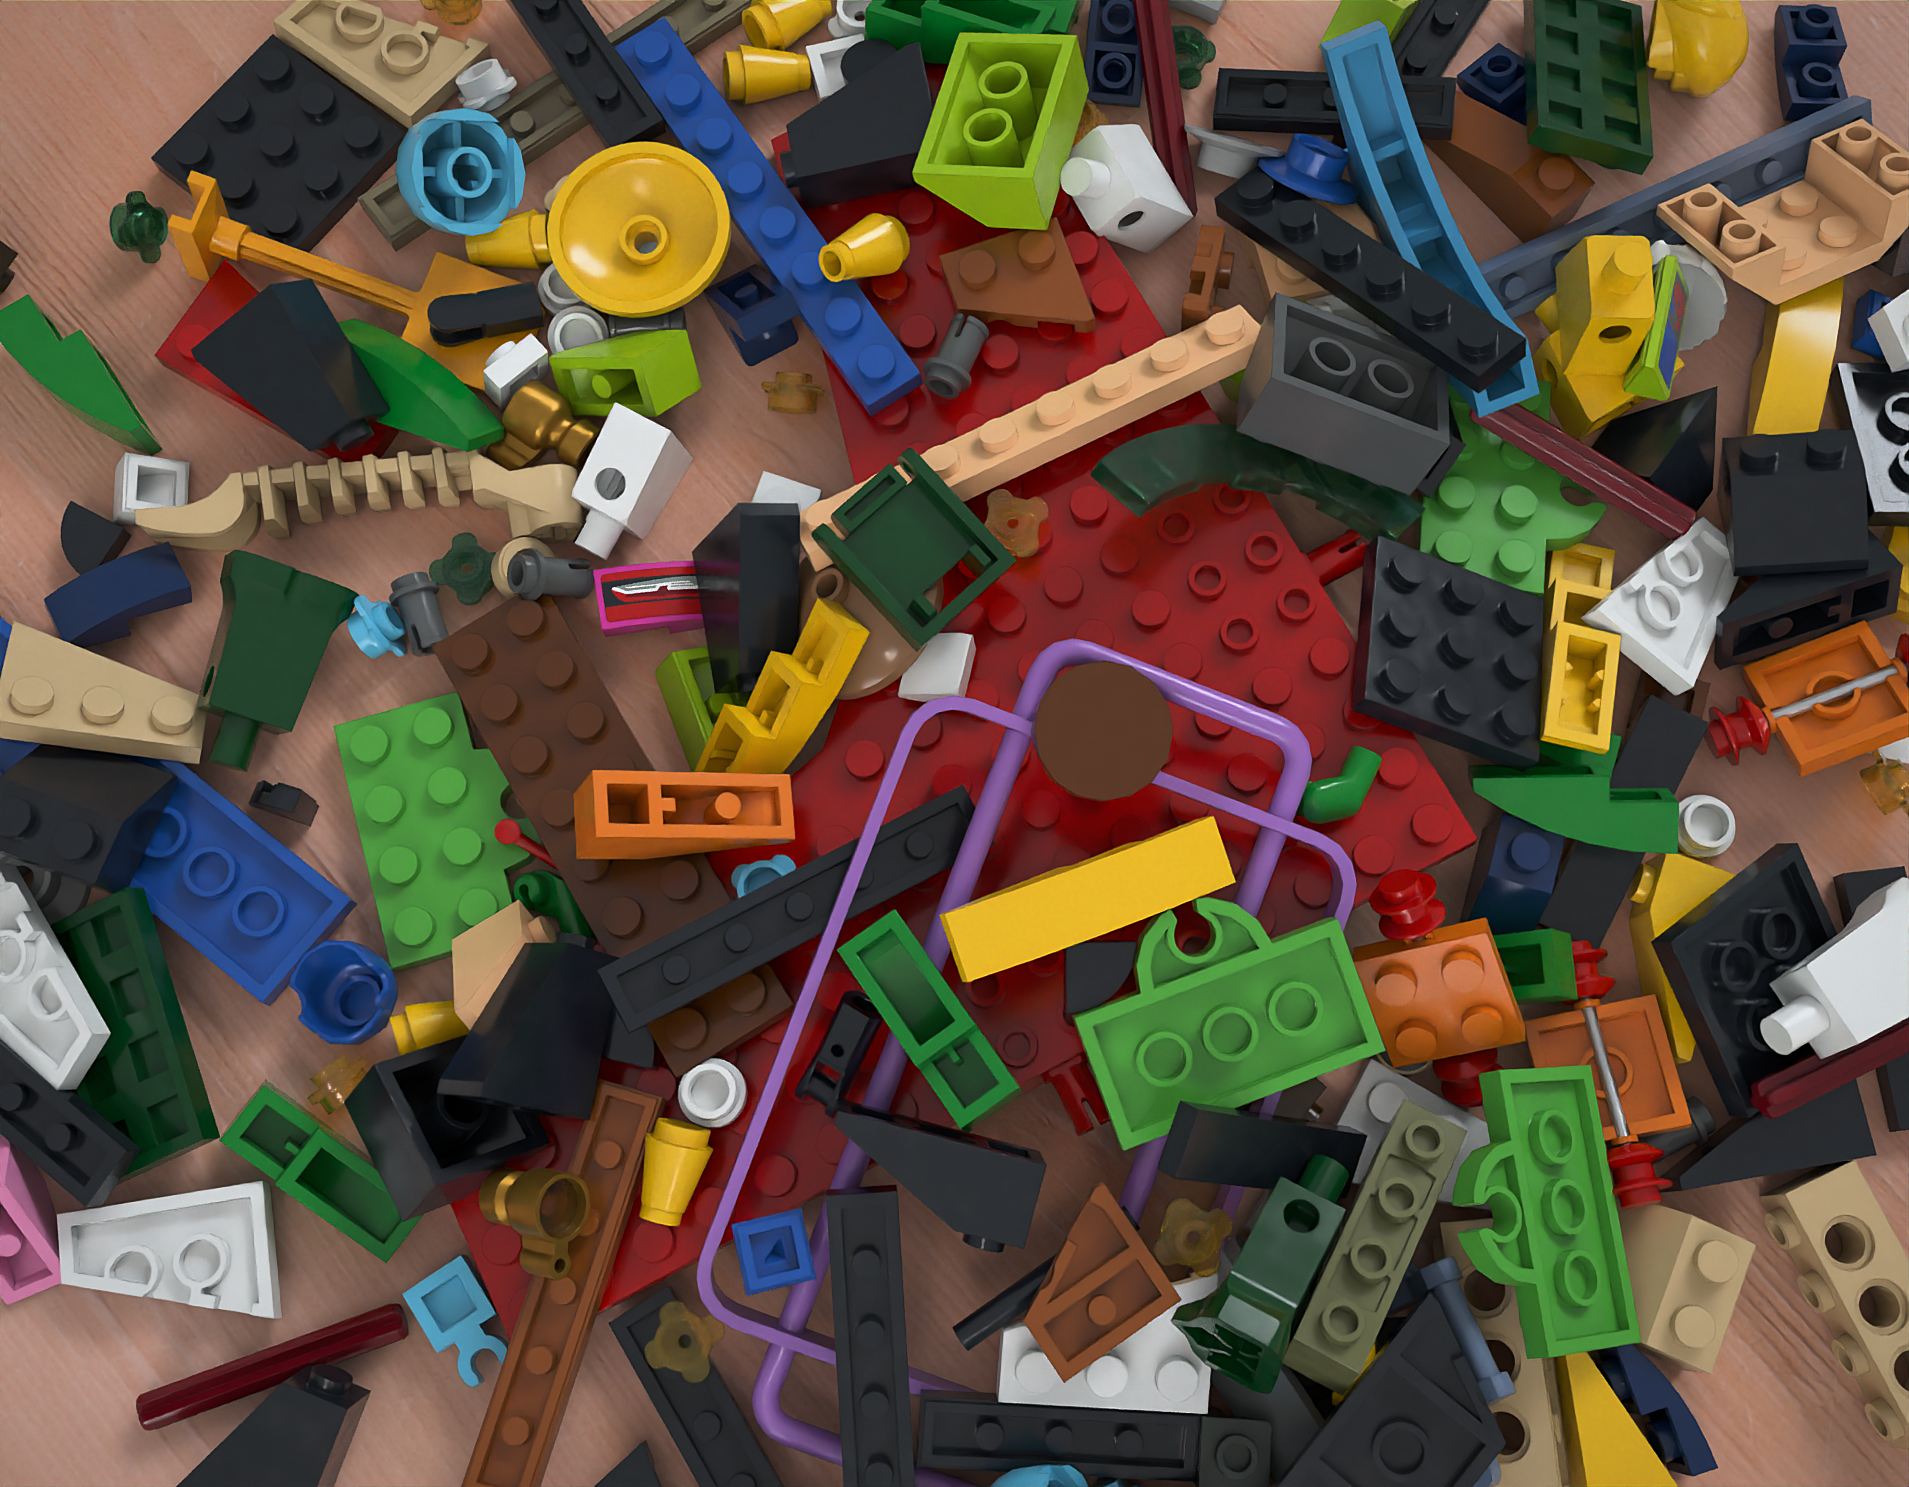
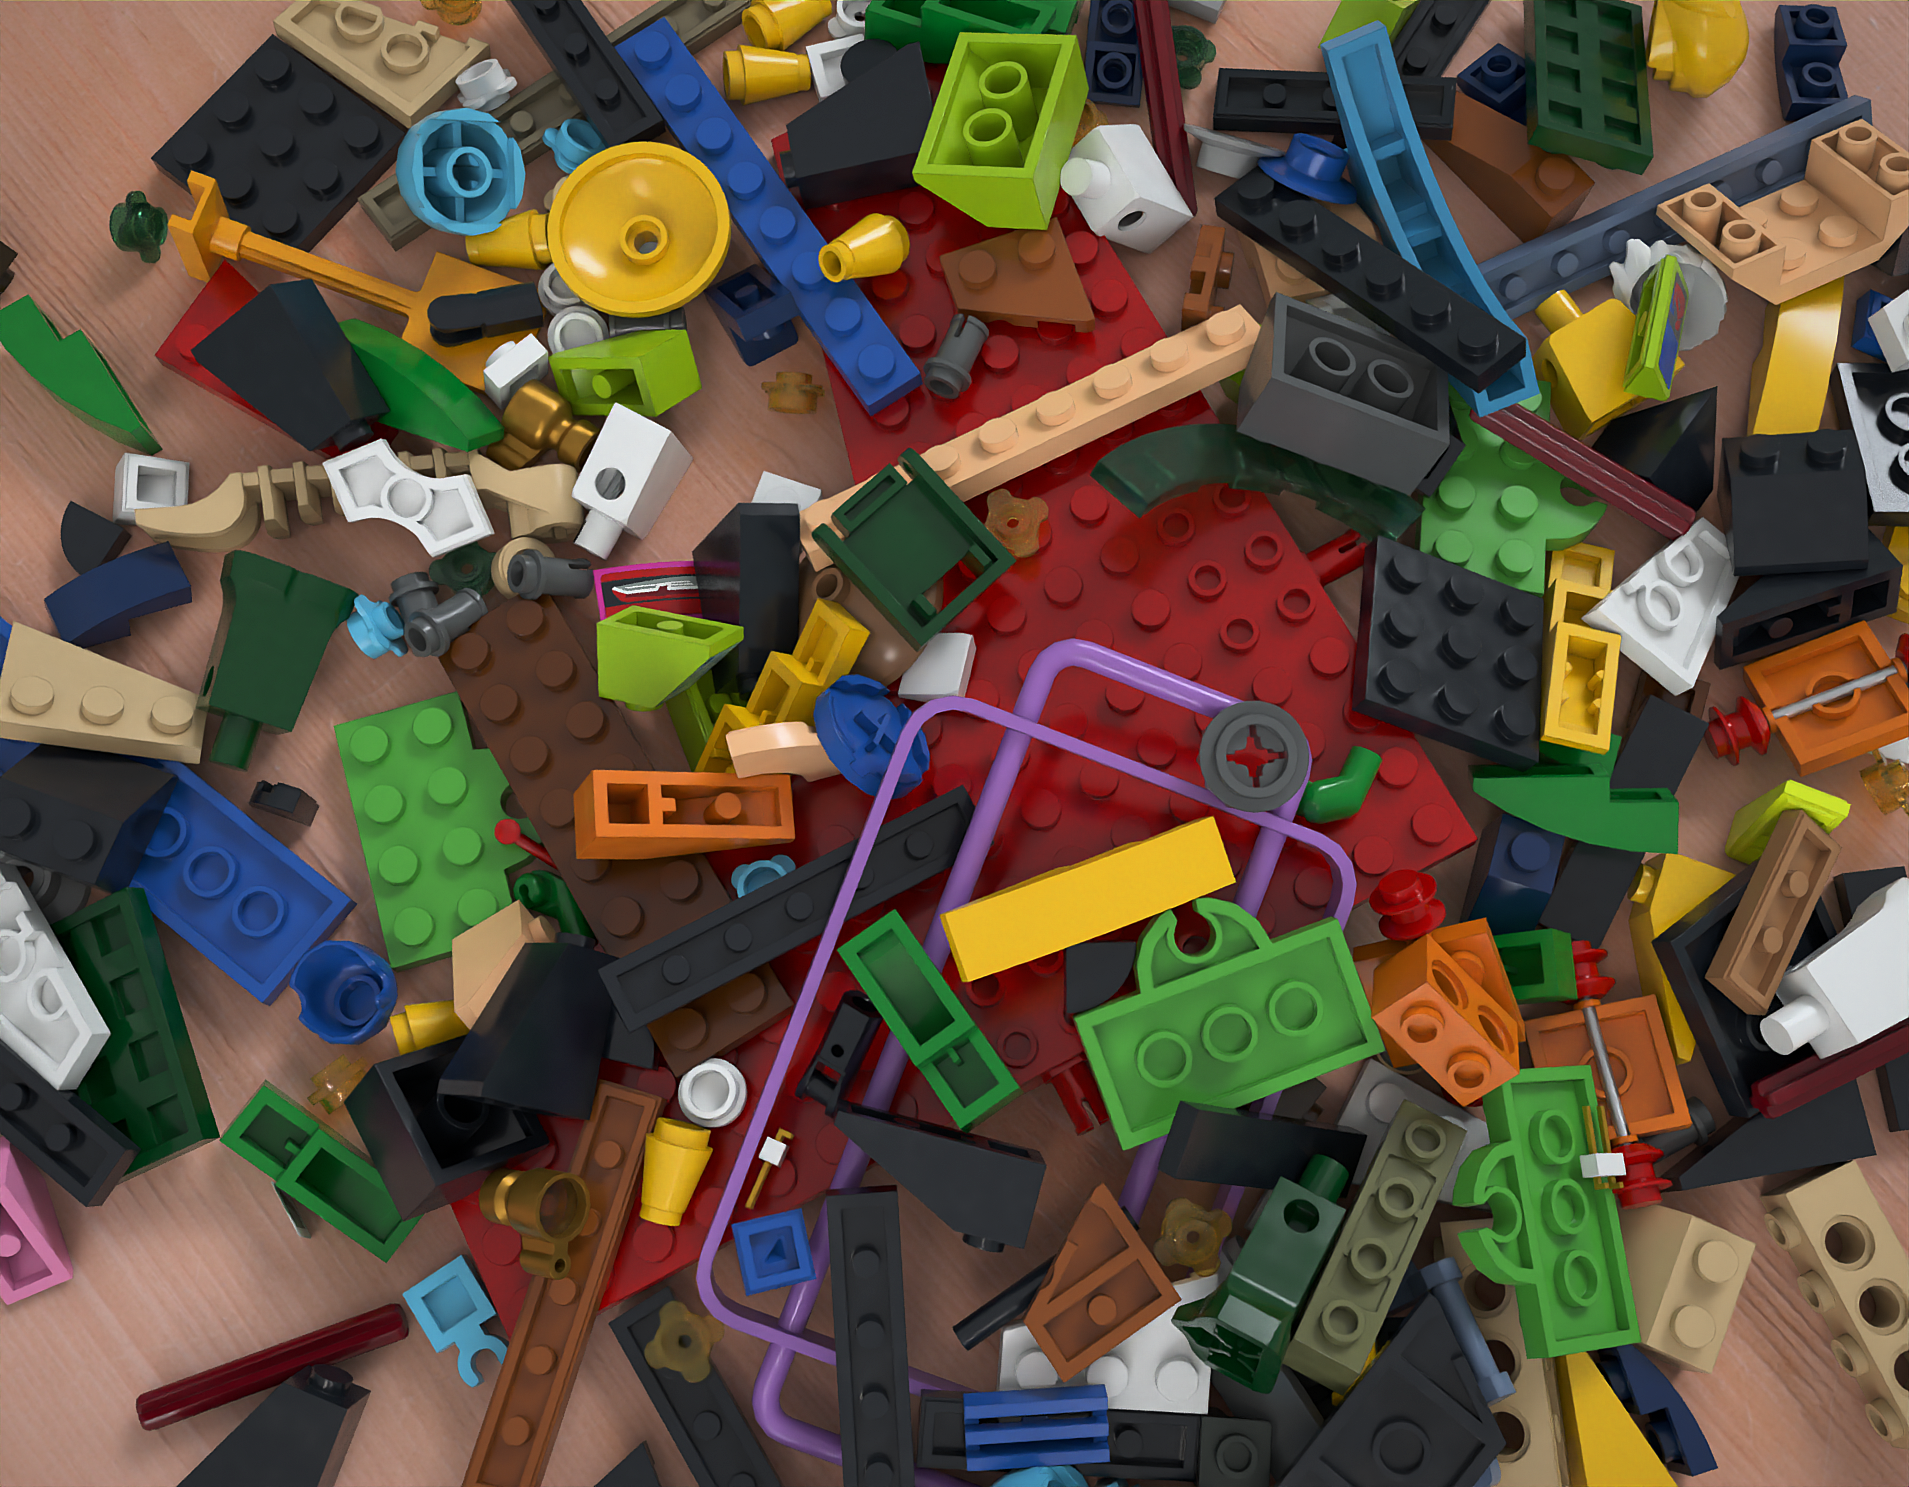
white wing [57,1181,282,1319] -> none
reddish brown tile [1031,660,1173,802] -> none
yellow torso [1555,235,1655,375] -> none
white plate [1678,794,1736,859] -> none
none -> white sticker [271,1181,312,1239]
none -> white tile [323,439,495,557]
none -> dark grey pin [404,588,488,657]
none -> medium azure plate [542,119,606,174]
none -> lime slope [596,605,744,712]
none -> light nougat tile [726,722,842,782]
none -> piece [745,1128,794,1209]
none -> blue tile [813,674,930,799]
none -> blue tile [963,1384,1110,1472]
none -> dark grey gear [1196,701,1309,813]
none -> orange brick [1371,934,1520,1107]
none -> piece [1579,1106,1626,1190]
none -> medium nougat tile [1705,810,1842,1015]
none -> neon yellow slope [1725,779,1851,865]

